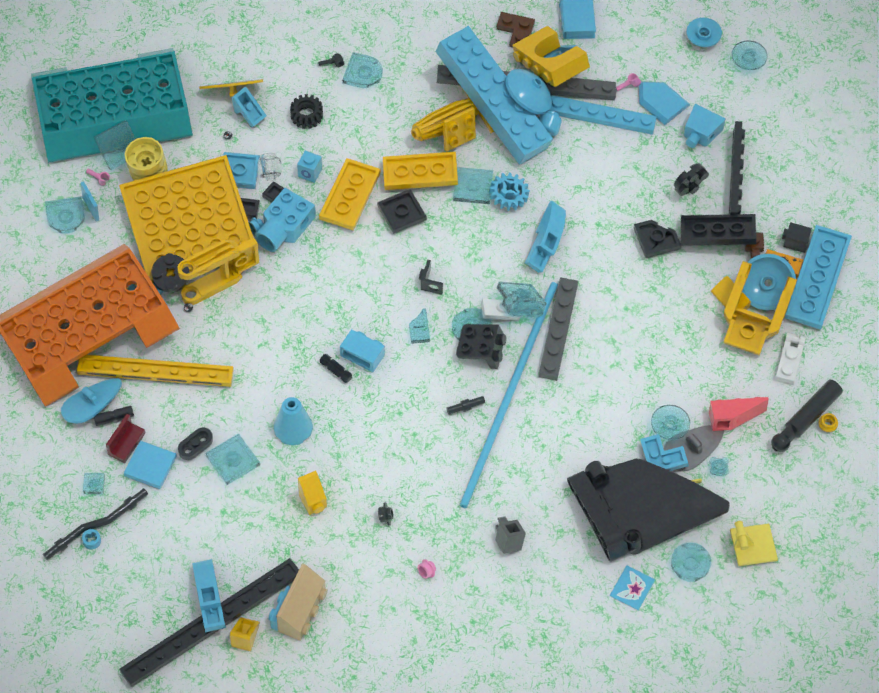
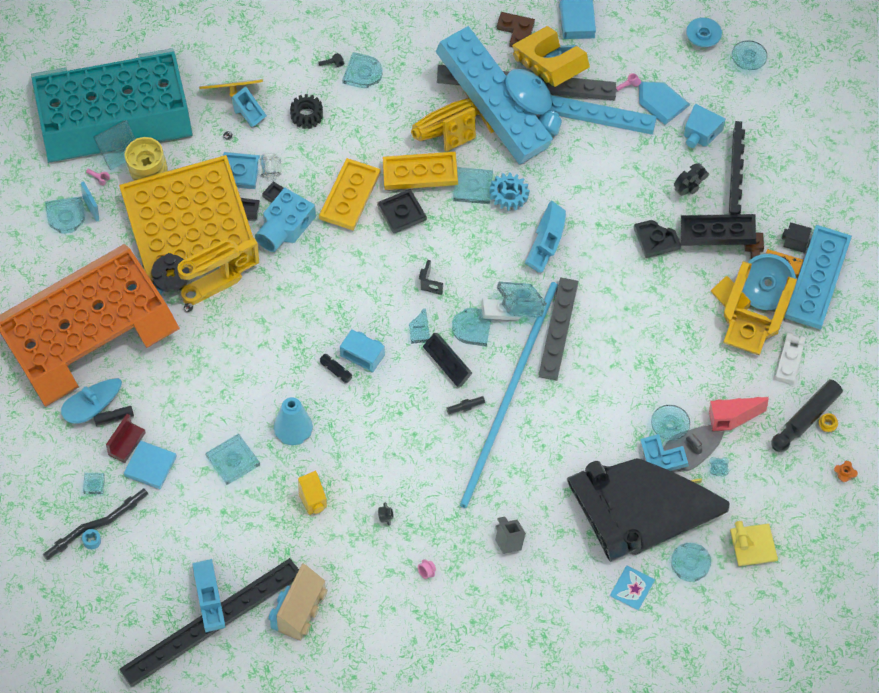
yellow plate [77,355,234,387] -> none
black plate [178,427,213,460] -> none
yellow slope [230,617,260,651] -> none
medium azure plate [248,217,264,235] -> none
medium azure brick [297,150,322,183] -> none
black bracket [456,324,506,369] -> none
none -> black plate [423,333,472,387]
none -> orange plate [834,461,858,482]

